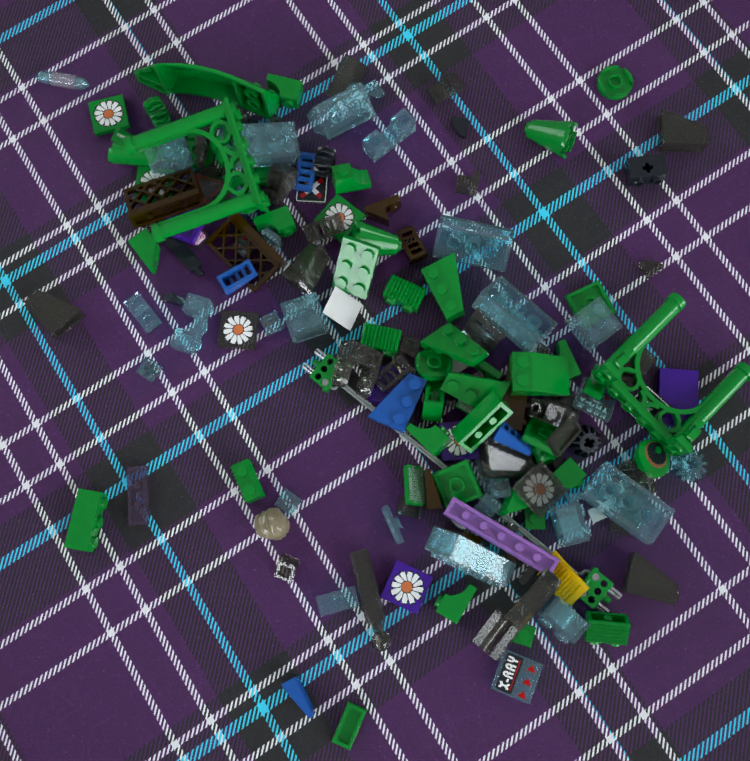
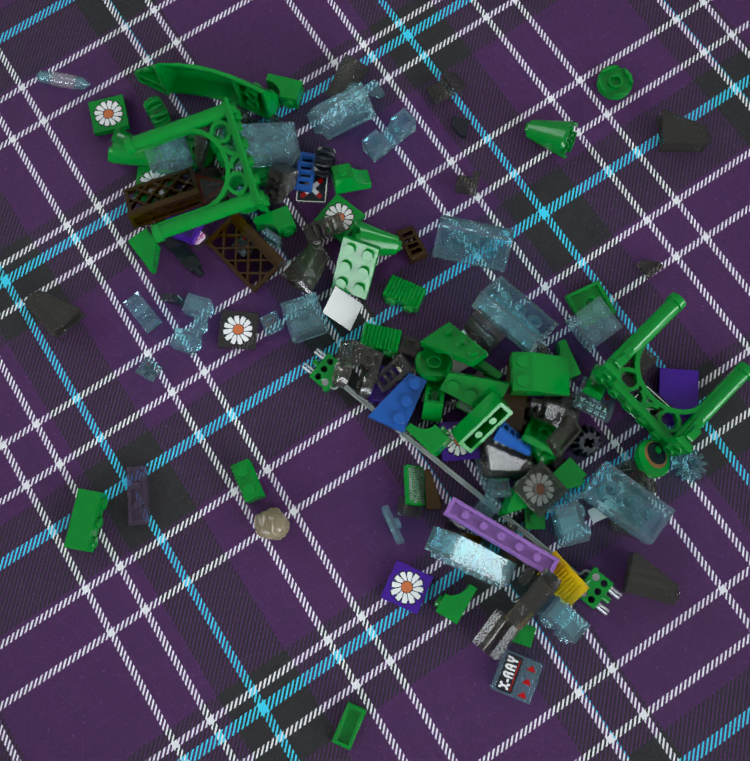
blue slope [216,259,258,296] -> none
clear smoke slope [274,554,301,583] -> none
clear light blue tile [275,489,302,516] -> none
blue slope [281,676,315,718] -> none
clear light blue plate [316,586,360,617] -> none
clear smoke piece [349,548,391,652] -> none
dark brown slope [364,194,401,226] -> none
green wedge [421,252,465,323] -> none
green tile [432,459,483,508] -> none
green brick [583,610,631,647] -> none
black brick [623,154,668,187] -> none

